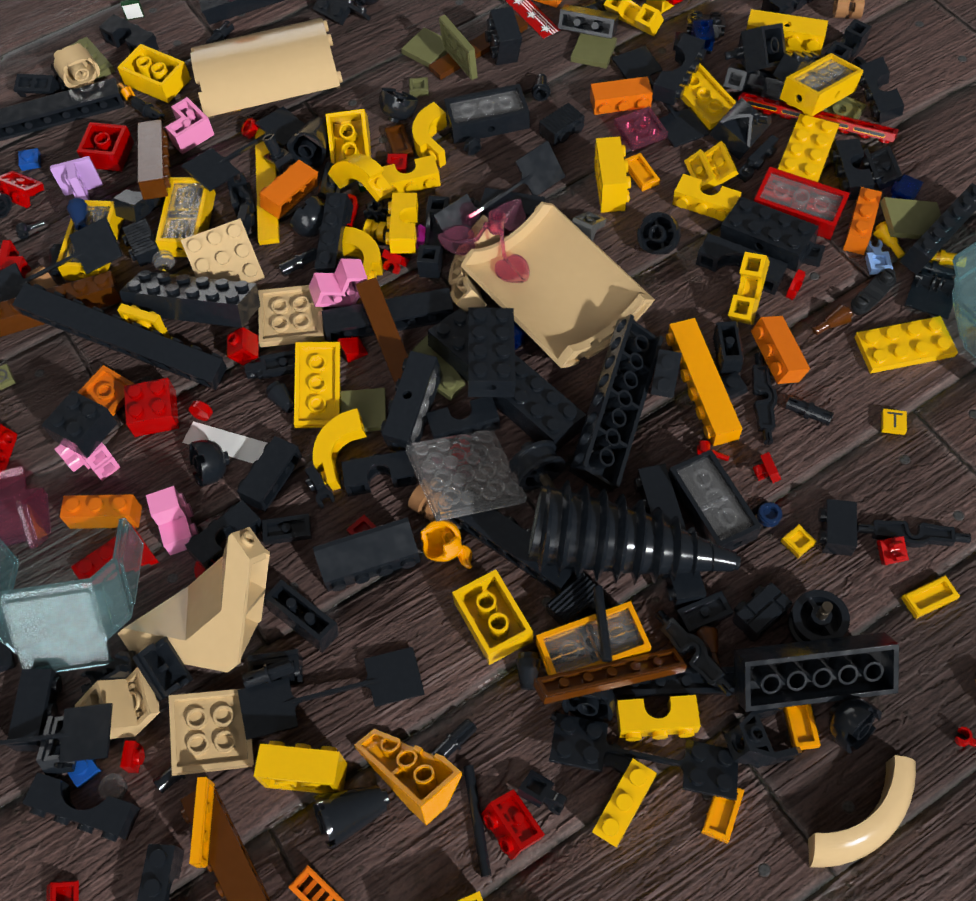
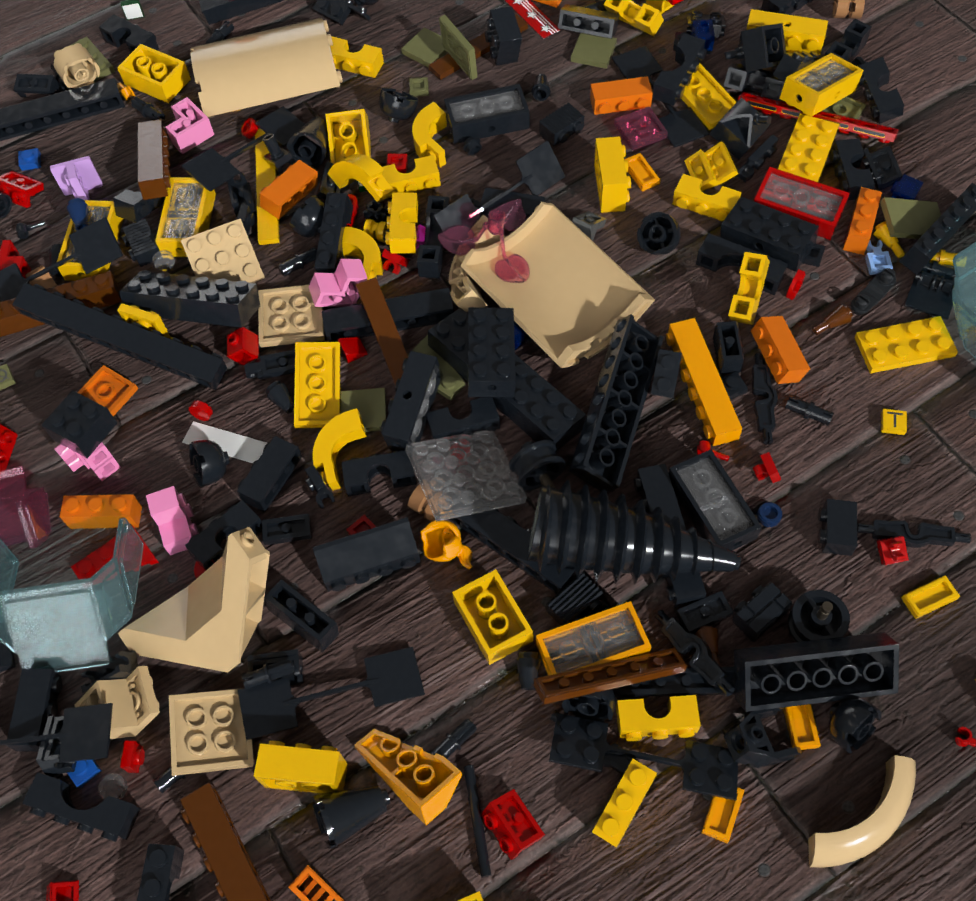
red brick [77,122,134,172] -> none
red brick [124,378,179,437] -> none
black hinge [132,636,194,701] -> none
light orange tile [189,777,215,868] -> none
reddish brown tile [385,124,414,157] -> none
black plate [517,769,567,815] -> none
black bar [593,585,612,662] -> none
yellow tile [780,524,817,558] -> none
none -> yellow arch [330,36,384,78]

